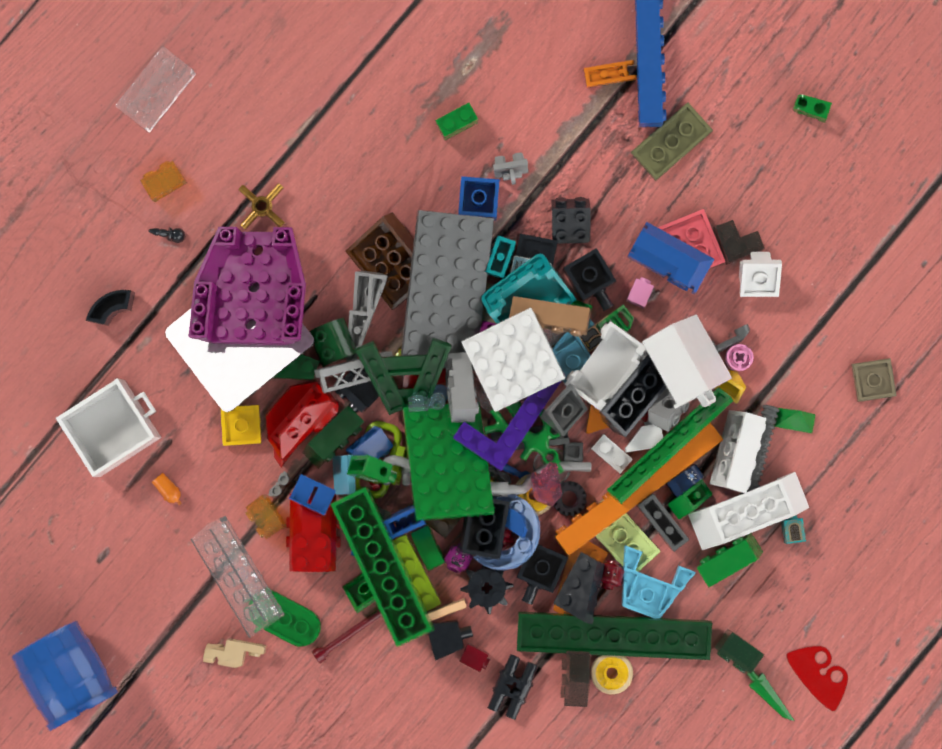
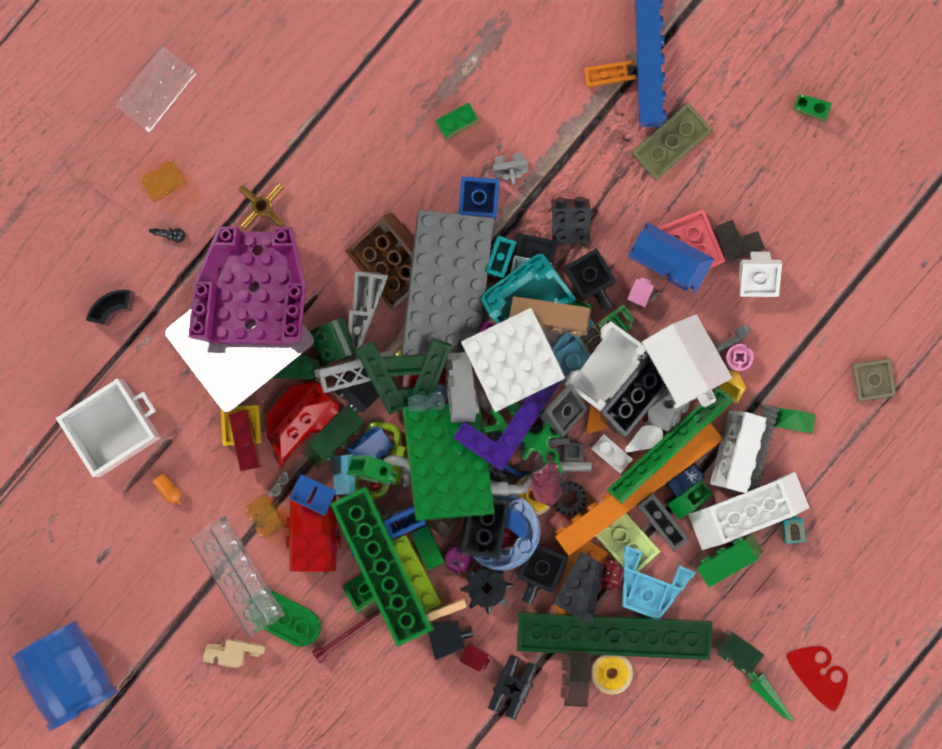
none -> dark red brick [228,410,262,471]

